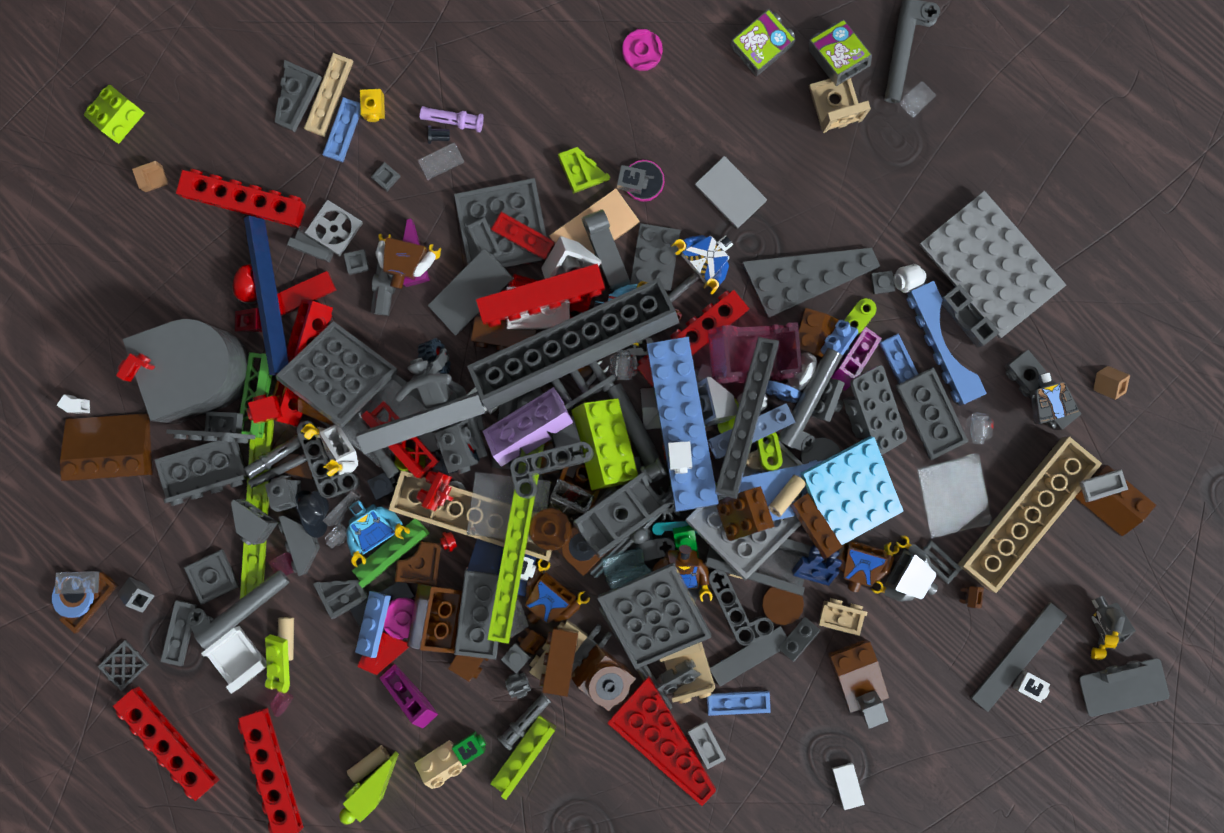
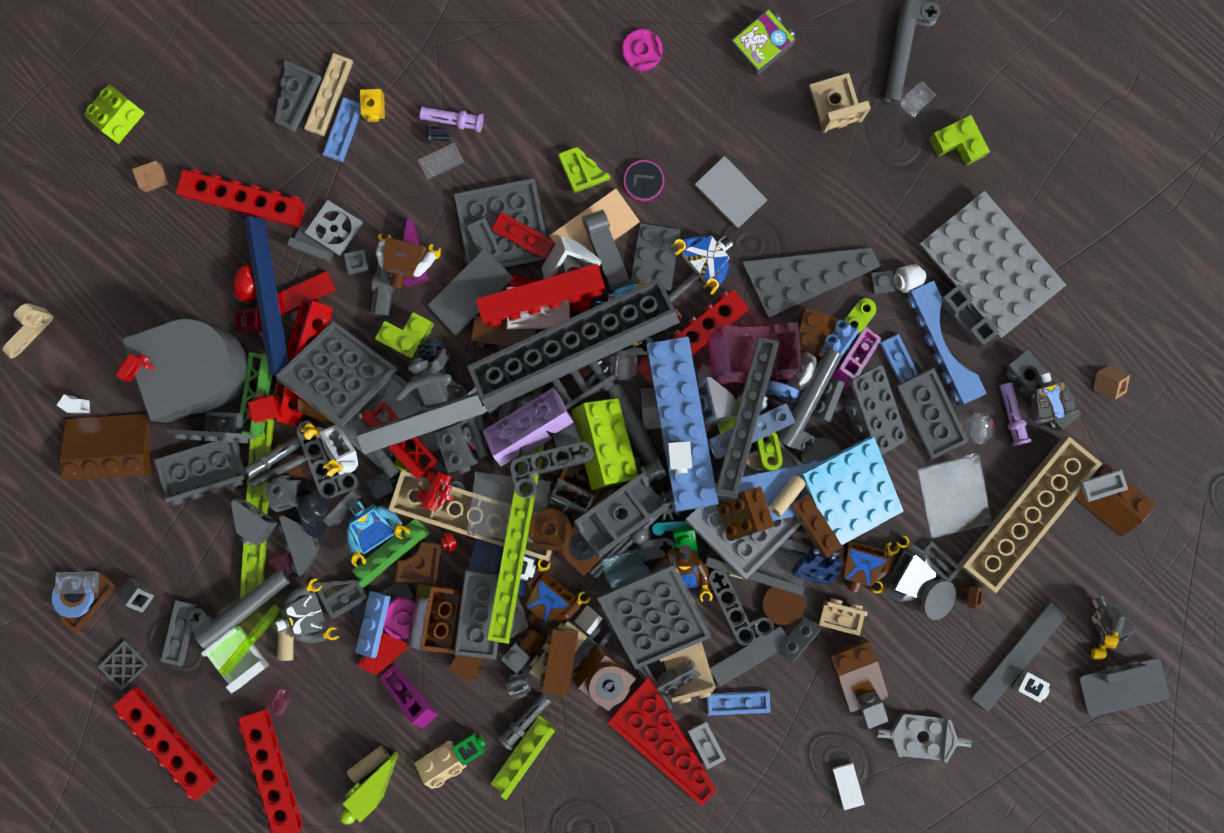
dark grey tile [184,549,240,605] -> none
lime plate [265,634,290,693] -> none
clear plate [325,523,347,549] -> none
dark grey tile [371,162,401,192] -> none
dark grey brick [617,165,649,195] -> none
brick [808,19,872,86] -> none
none -> tan beam [2,303,53,358]
none -> clear neon green tile [218,604,281,676]
none -> dark grey torso [273,578,339,644]
none -> lime brick [375,312,434,360]
none -> white tile [575,605,603,635]
none -> light grey plate [877,714,972,762]
none -> tile [920,579,956,620]
none -> lime brick [929,115,990,166]
none -> lavender pin [999,382,1031,446]

